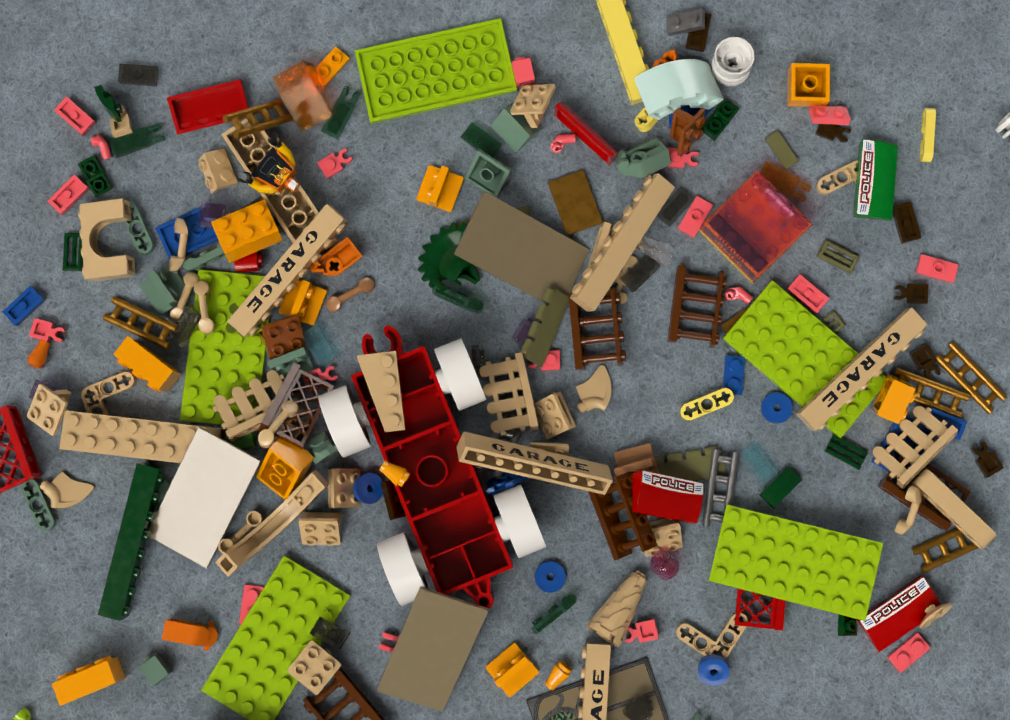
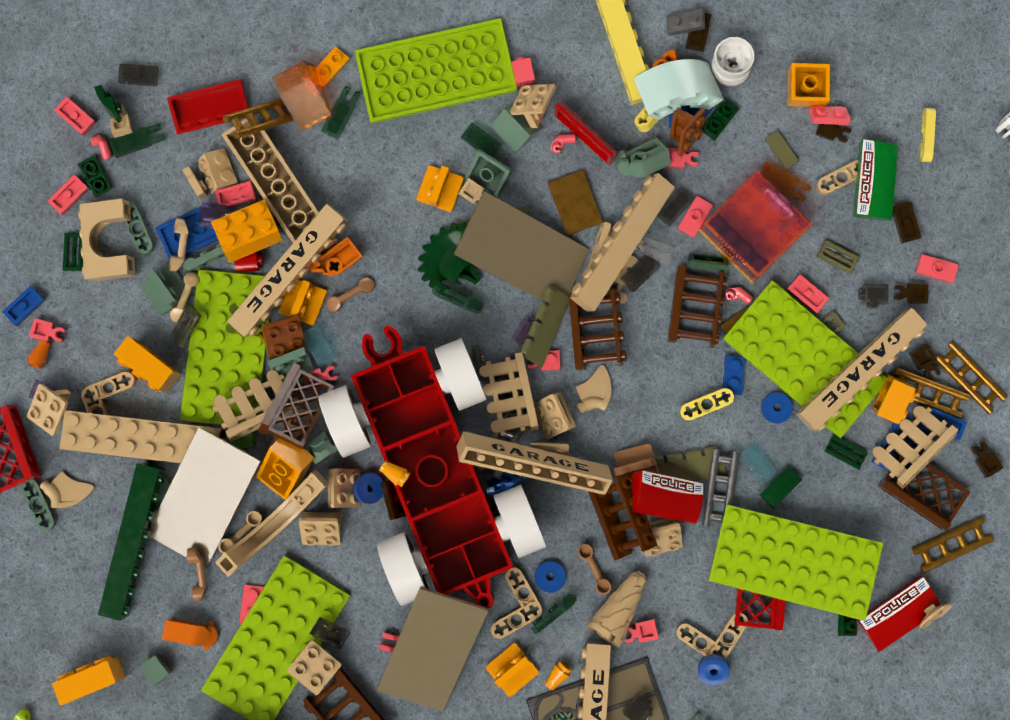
pearl gold bar [103,296,179,350] -> none
tan bar [194,281,216,334] -> none
torso [238,133,300,194] -> none
tan bar [258,400,298,448] -> none
coral plate [317,149,353,179] -> none
tan wing [357,351,405,432] -> none
clear pink head [650,551,679,580] -> none
coral plate [887,632,930,673] -> none
tan bar [895,485,922,535] -> none
tan beam [912,469,997,550] -> none
none -> tan plate [182,166,207,200]
none -> medium nougat bar [187,548,207,602]
none -> coral plate [215,181,257,210]
none -> tan plate [458,178,484,204]
none -> tan beam [491,567,542,639]
none -> medium nougat bar [577,544,612,595]
none -> dark green tile [688,253,728,272]
none -> clear smoke brick [858,283,888,309]

